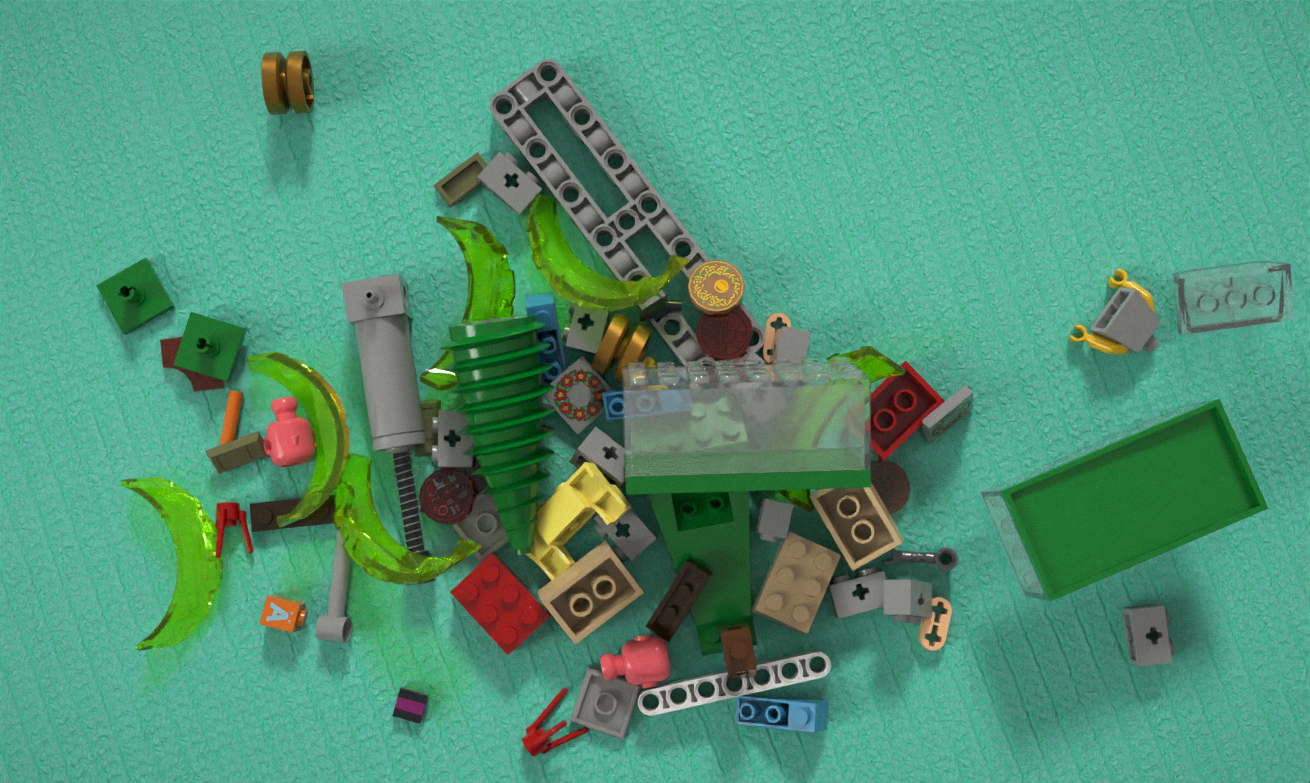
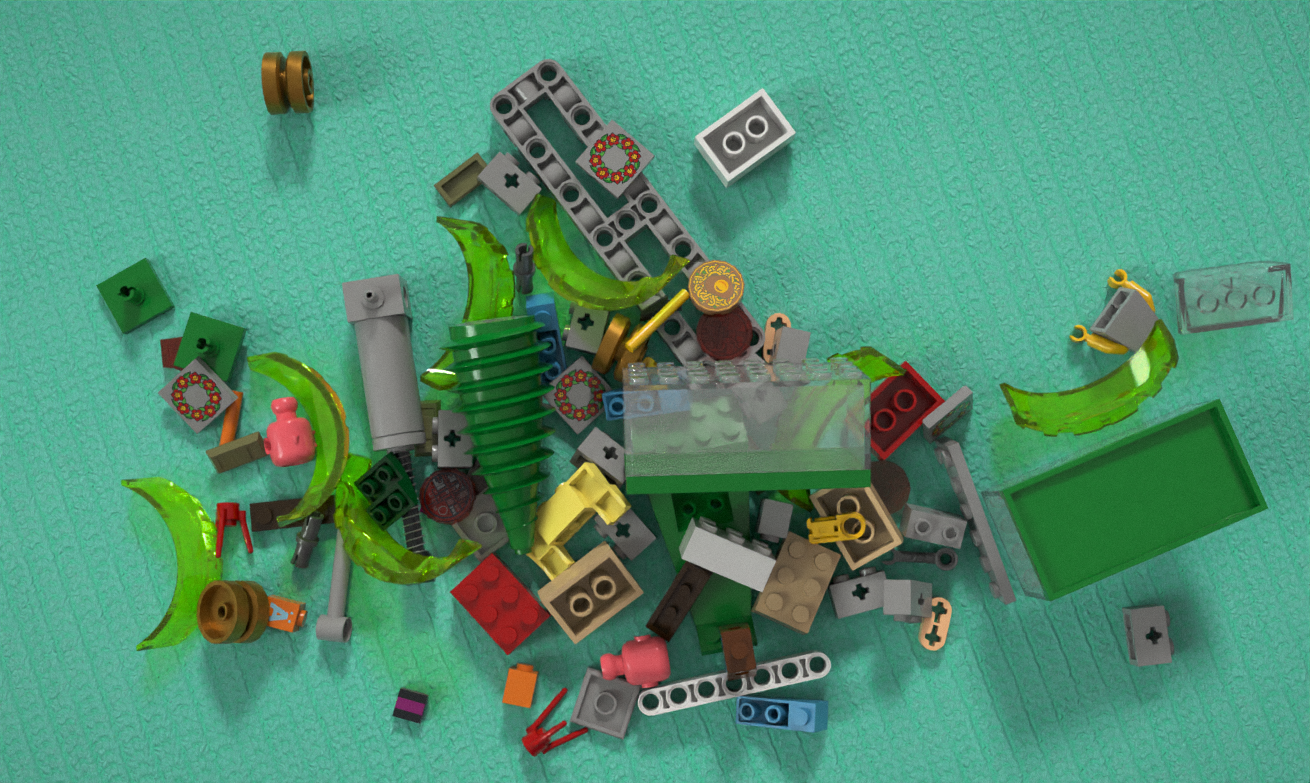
none -> tile [158,356,238,434]
none -> pearl gold wheel [196,580,270,644]
none -> dark grey pin [291,510,324,568]
none -> dark green slope [354,451,418,532]
none -> orange brick [502,663,539,708]
none -> dark grey pin [513,243,536,295]
none -> tile [575,120,655,199]
none -> yellow bar [625,289,690,353]
none -> white brick [679,516,776,592]
none -> white brick [694,88,796,188]
none -> yellow piece [807,512,866,544]
none -> light grey brick [899,503,967,549]
none -> light grey wing [934,436,1016,605]
none -> clear neon green windscreen [999,319,1179,437]

